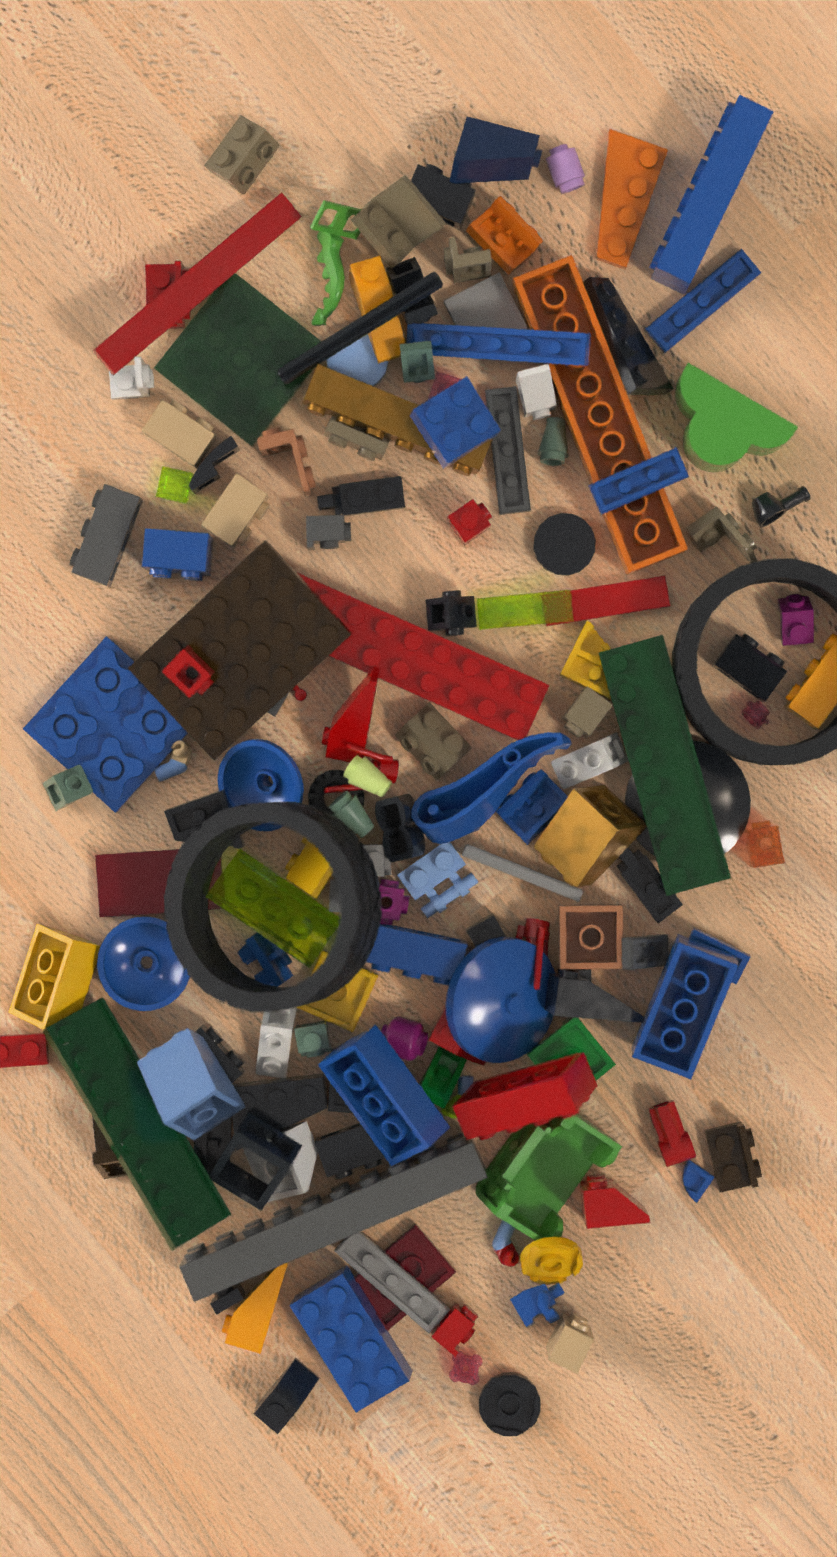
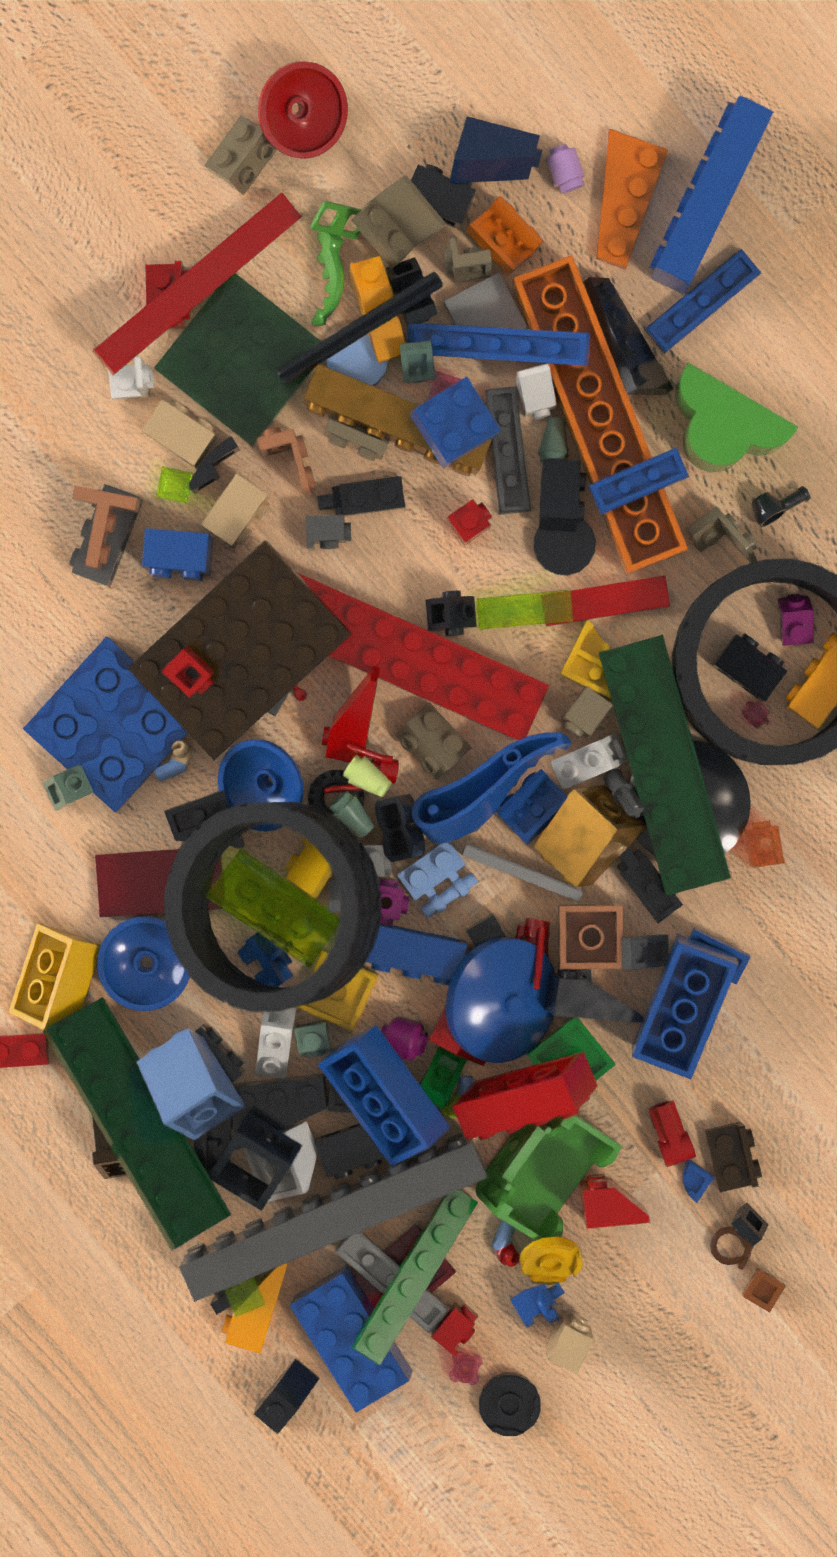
none -> nougat bracket [72,485,140,570]
none -> clear neon green tile [224,1277,265,1317]
none -> red dish [258,61,348,159]
none -> green plate [351,1190,478,1365]
none -> black brick [539,458,586,531]
none -> dark grey axle [604,768,644,818]
none -> reddish brown piece [710,1227,754,1270]
none -> black plate [731,1203,769,1246]
none -> dark orange plate [742,1268,786,1313]

